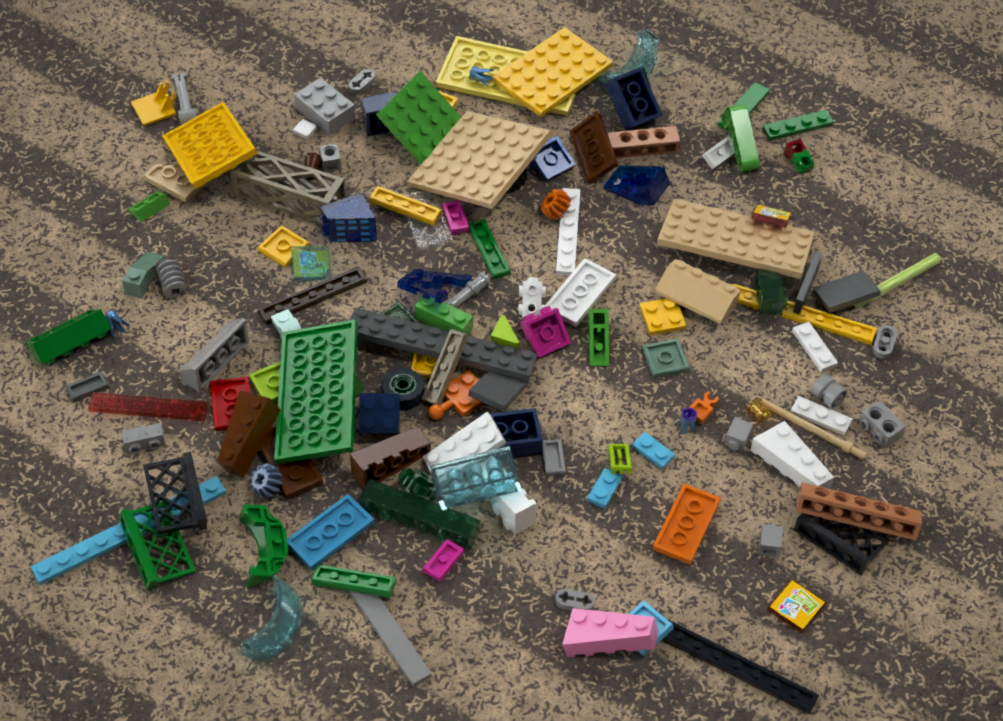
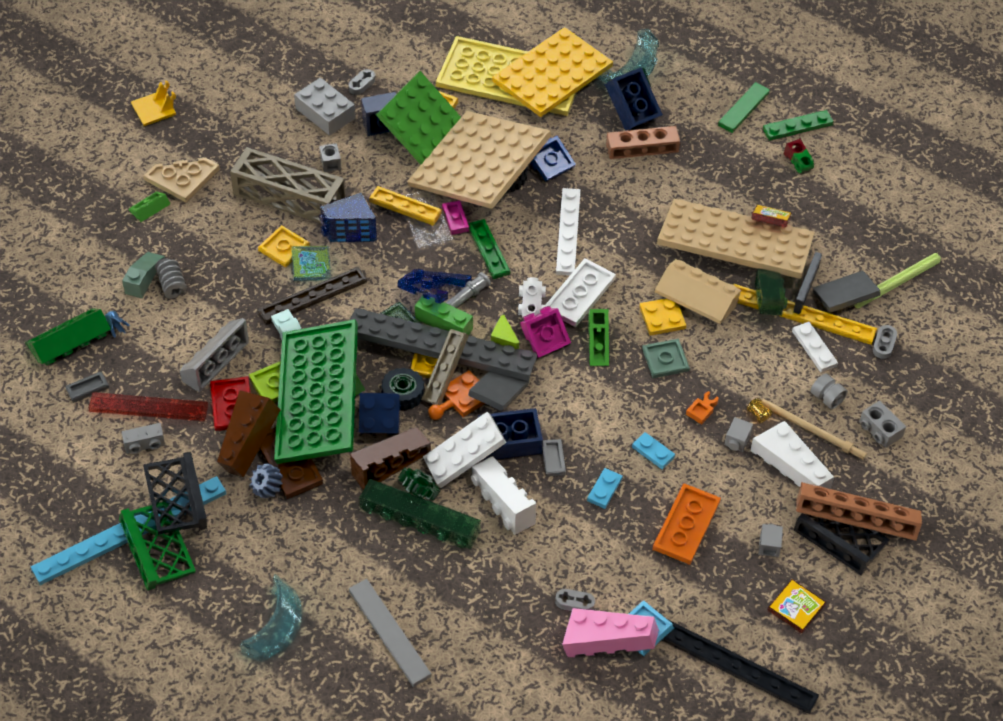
yellow plate [163,102,258,189] -> none
light grey piece [171,72,197,126] -> none
green windscreen [239,504,288,588] -> none
dark azure plate [287,494,375,571] -> none
white tile [293,119,317,140] -> none
reddish brown cone [304,152,322,180] -> none
green tile [311,564,397,598] -> none
dark pink plate [423,539,464,582] -> none
clear light blue slope [430,446,521,510] -> none
flat silver piece [467,66,494,87] -> none
orange gear [541,189,571,220] -> none
reddish brown plate [569,112,619,184] -> none
clear blue slope [603,165,670,206] -> none
lime tile [608,444,632,474] -> none
piece [677,408,697,434] -> none
white plate [702,136,735,169] -> none
bright green beam [722,104,760,172] -> none
white plate [790,396,853,436] -> none

